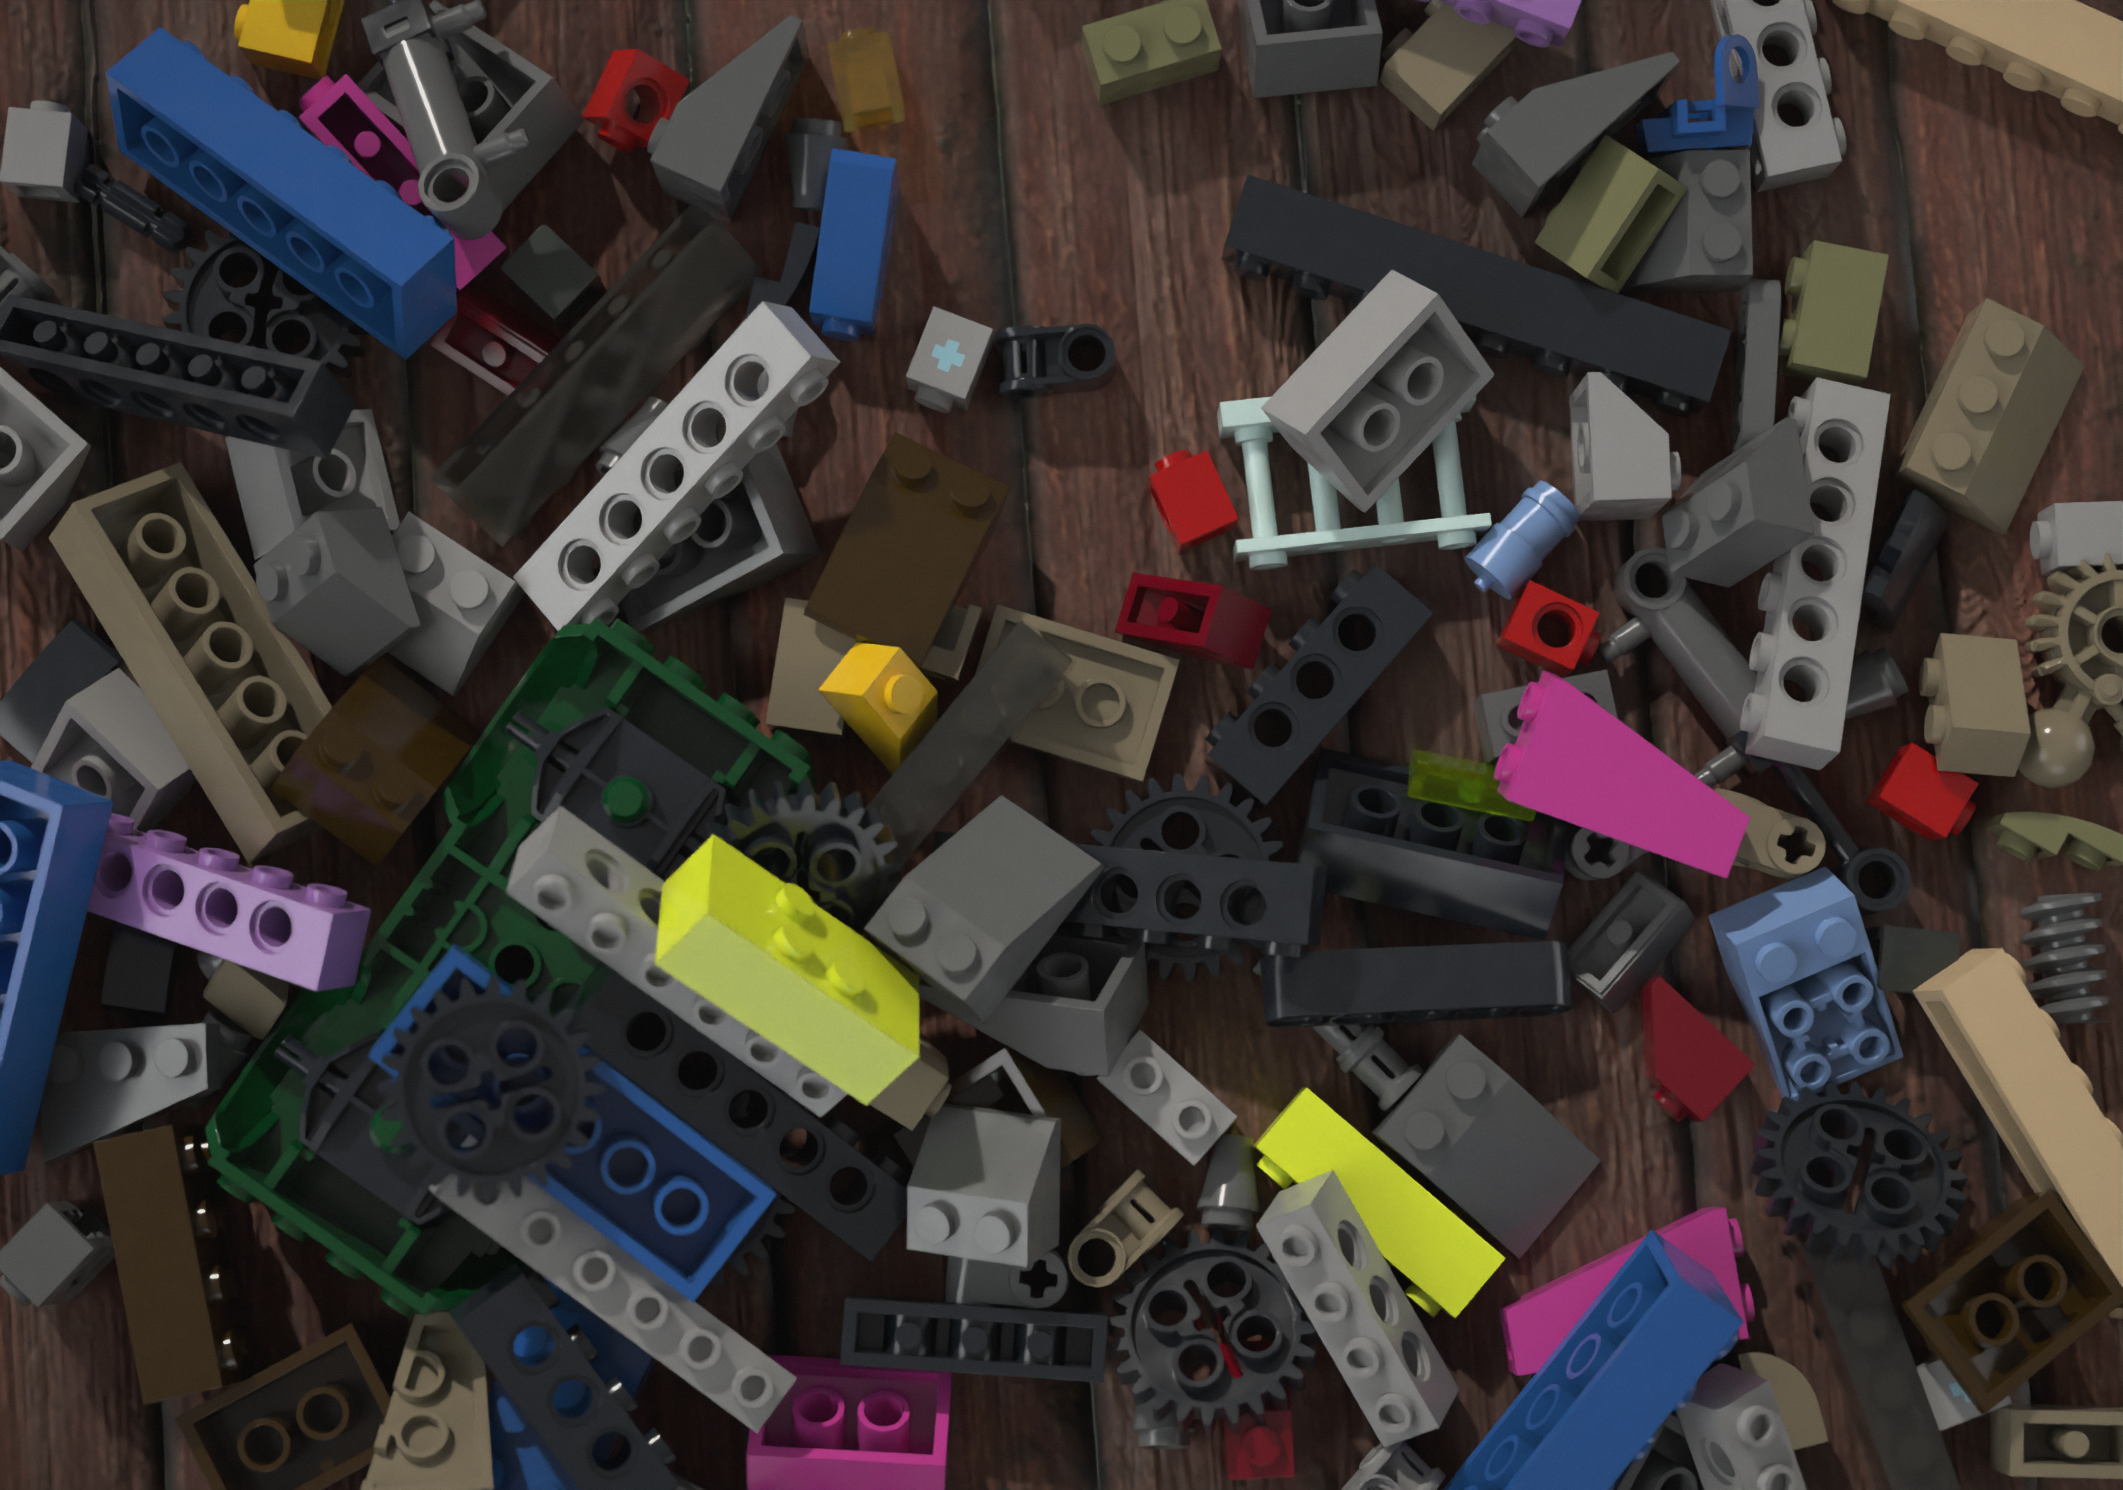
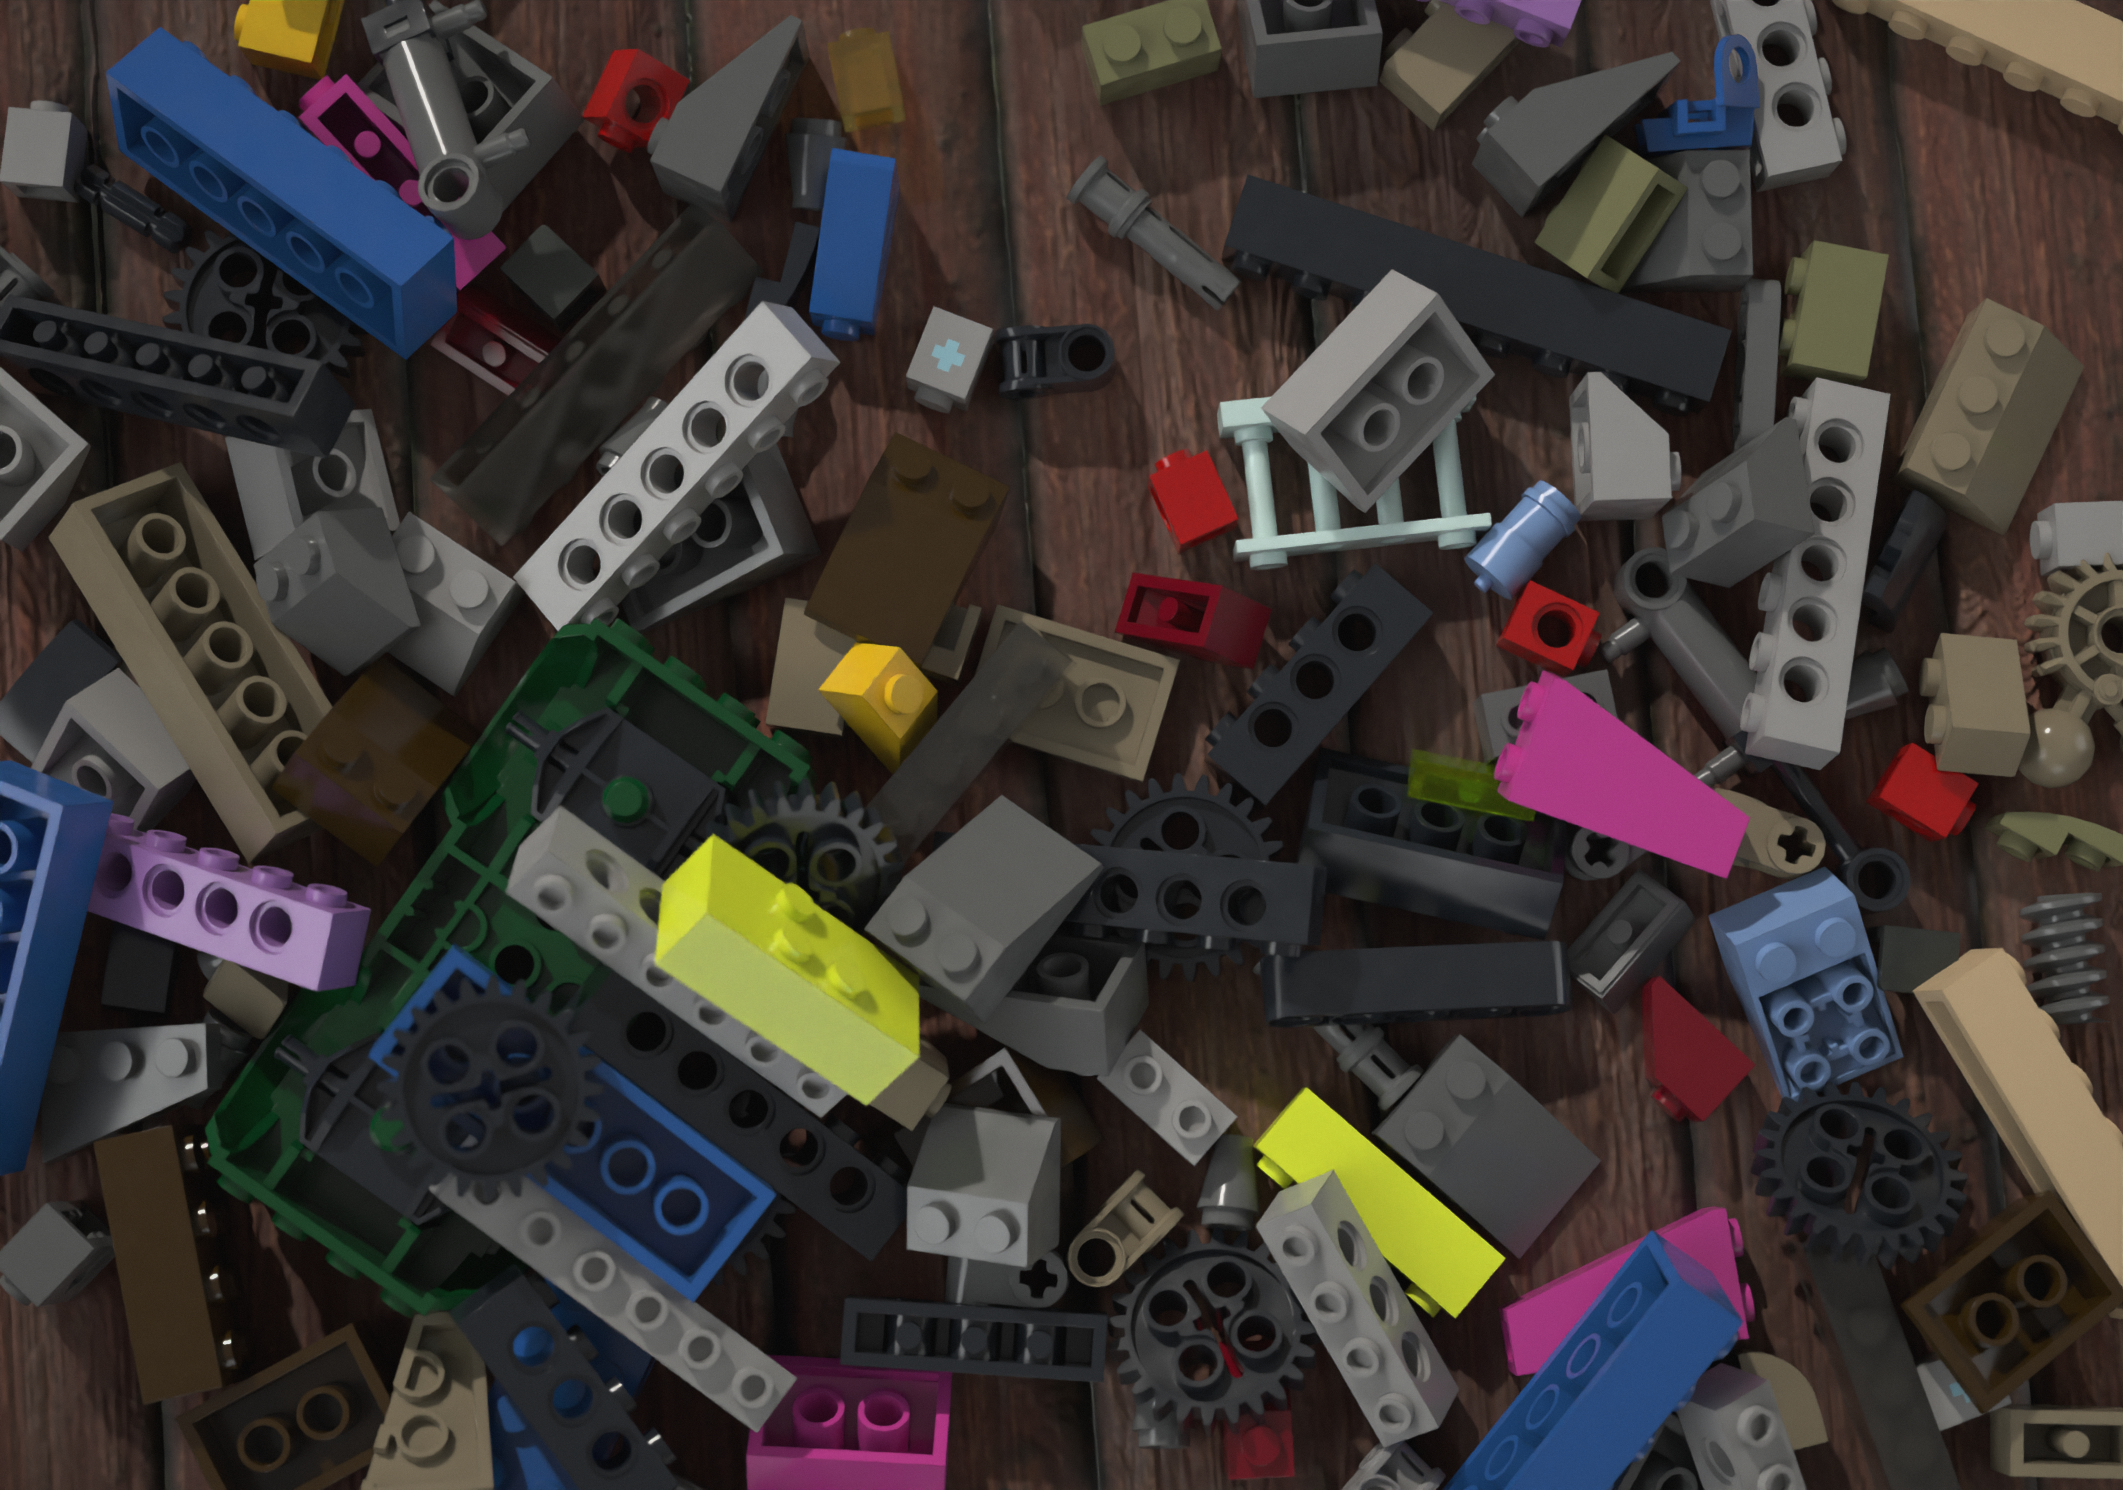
none -> dark grey pin [1066,155,1242,311]

